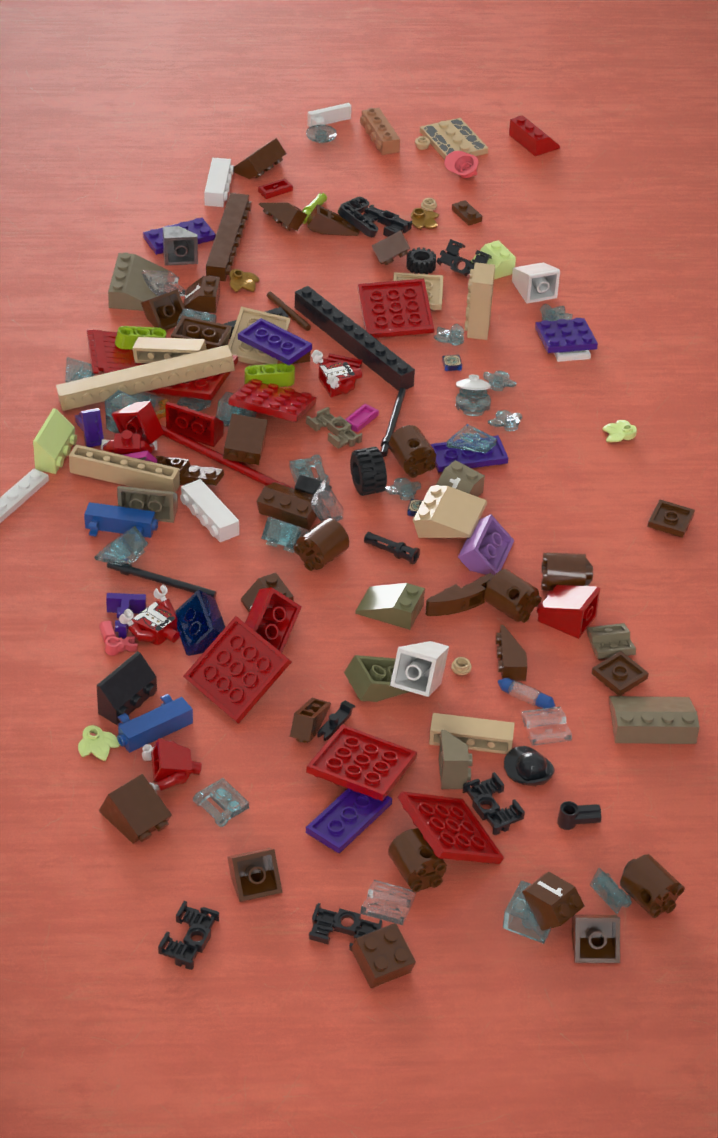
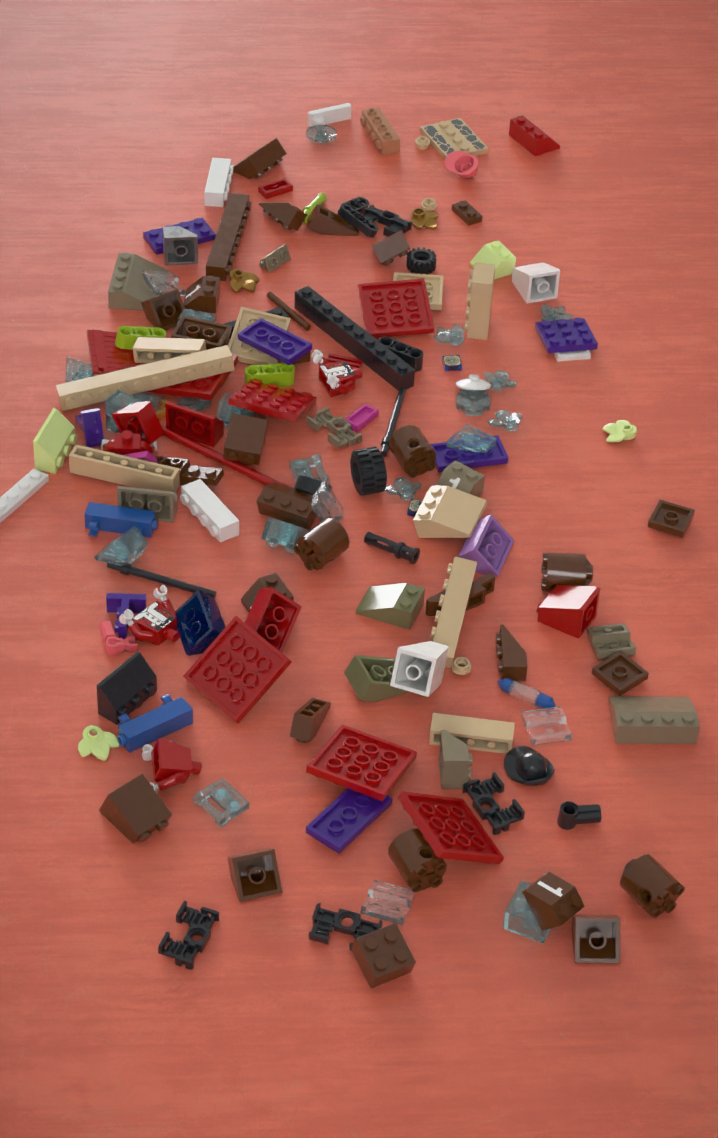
black piece [317,700,355,741] -> none
black piece [437,239,492,276] -> none
reddish brown cylinder [484,569,542,623] -> none
clear light blue hinge [590,868,632,914] -> none
none -> dark tan hinge [259,244,291,273]
none -> black beam [378,337,423,372]
none -> tan brick [430,556,477,668]

